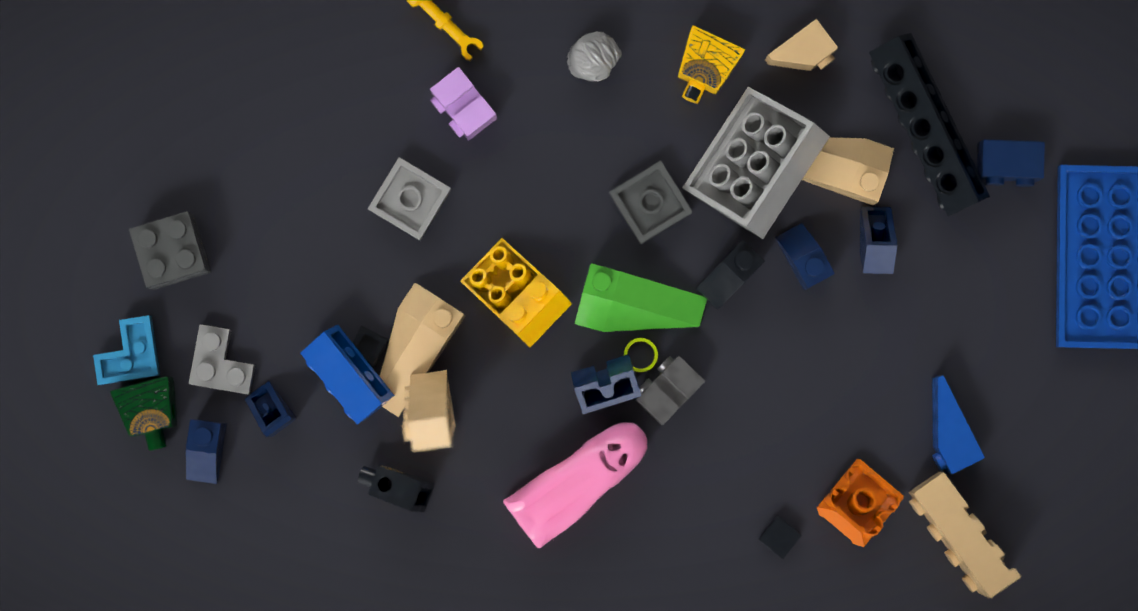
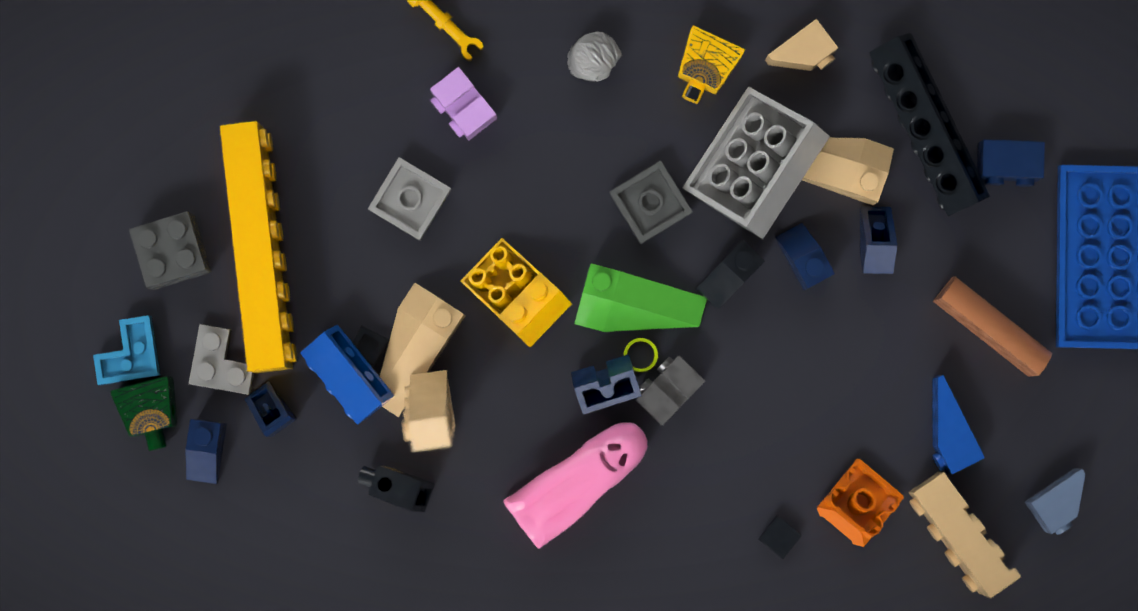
none -> yellow brick [220,121,297,373]
none -> nougat brick [933,276,1052,377]
none -> sand blue slope [1025,468,1085,535]

